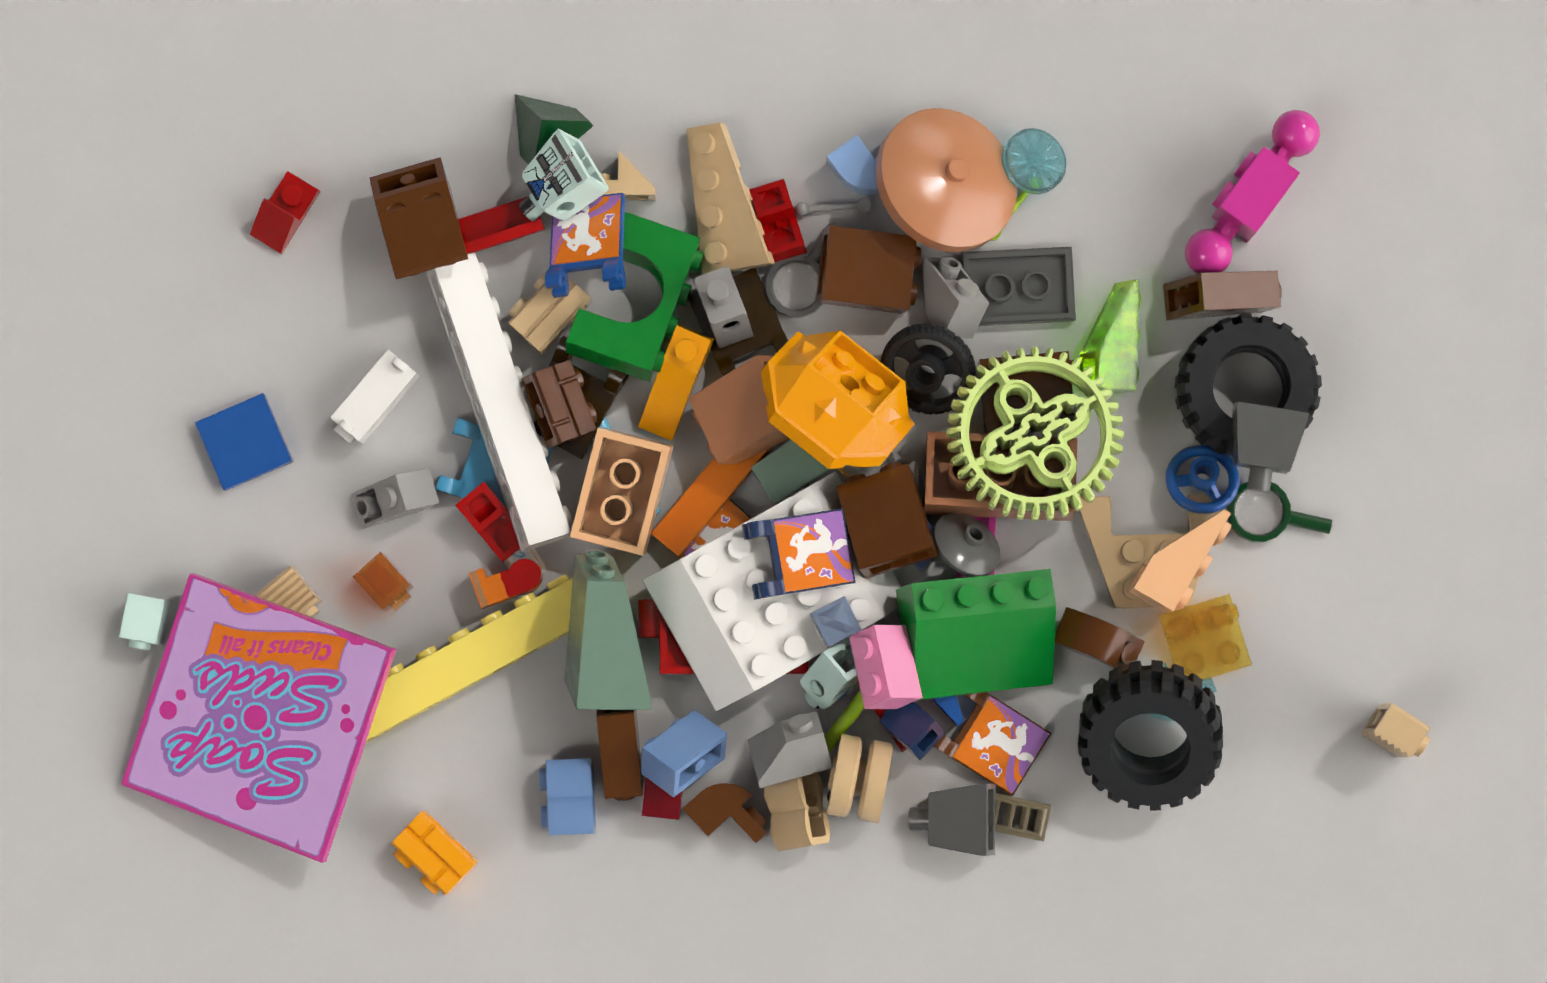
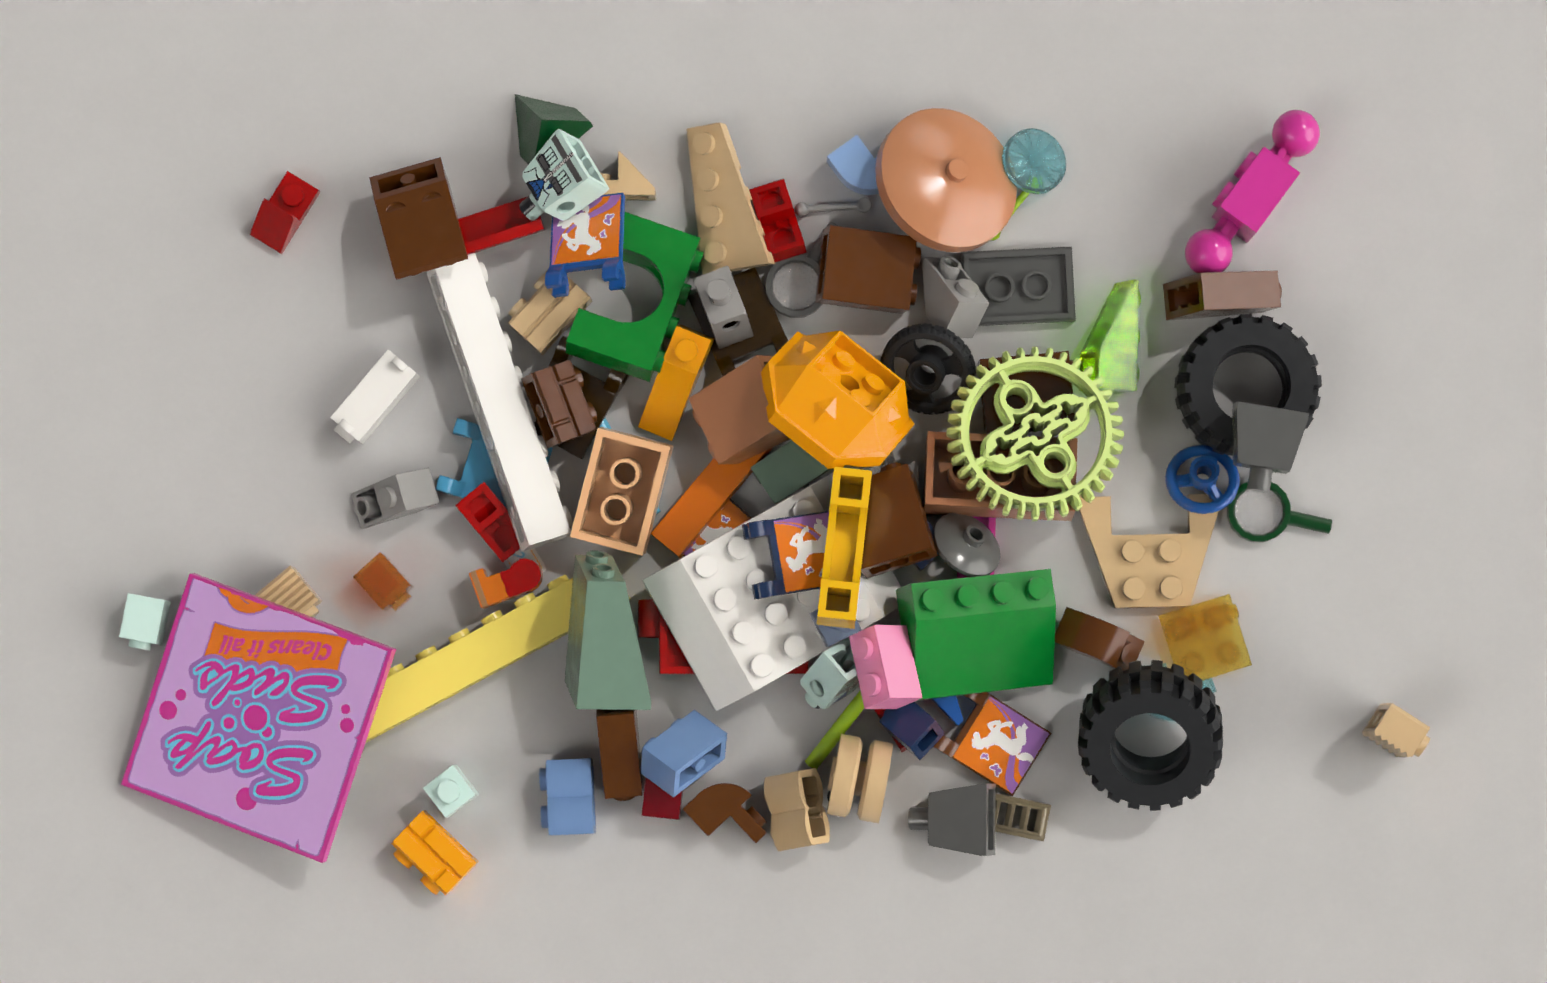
blue tile [195,393,294,491] -> none
light grey slope [747,711,833,788] -> none
light nougat slope [1127,509,1232,614] -> none
none -> light aqua brick [423,765,479,818]
none -> yellow arch [817,467,872,629]

